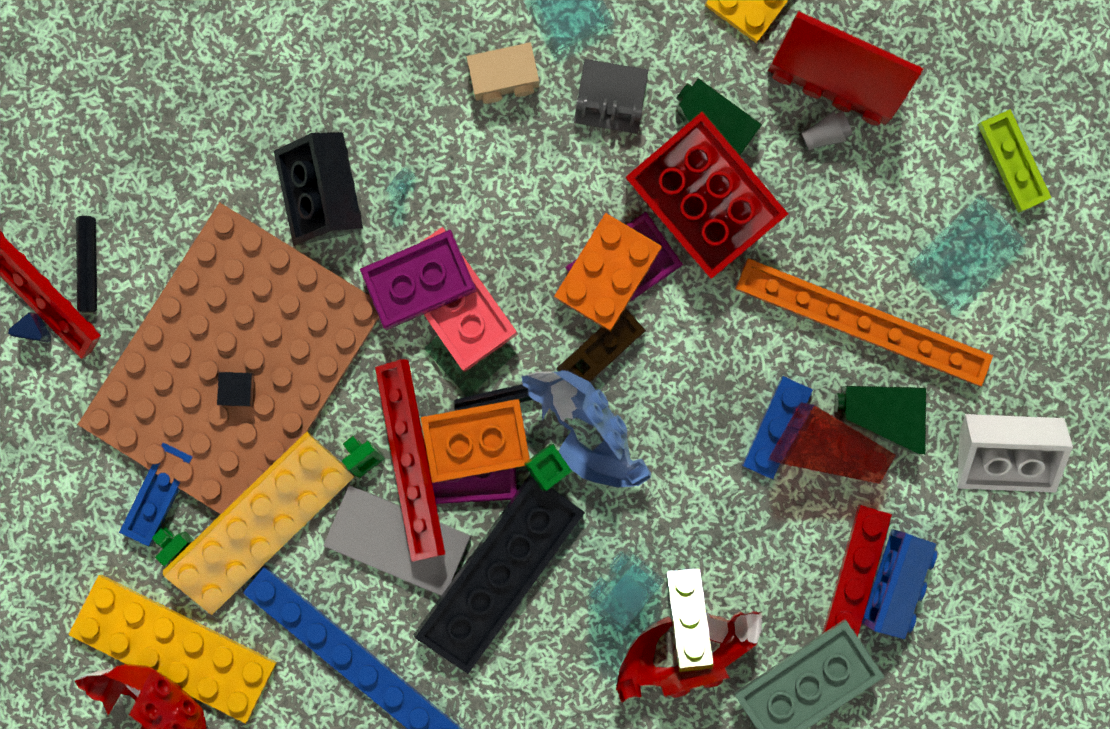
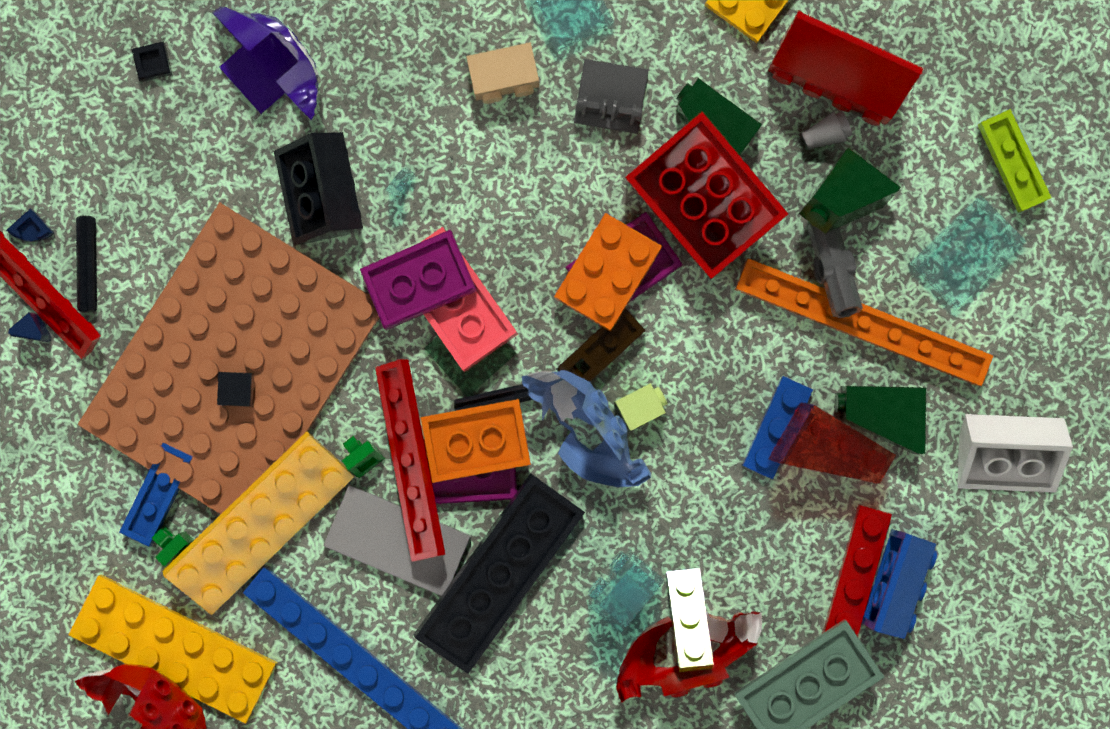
green tile [524,444,572,491] -> none
none -> dark blue tile [6,208,55,242]
none -> black tile [132,41,173,82]
none -> dark purple animal [212,7,319,120]
none -> yellowish green brick [614,383,668,431]
none -> dark green slope [799,148,901,234]
none -> dark grey piece [807,223,863,318]

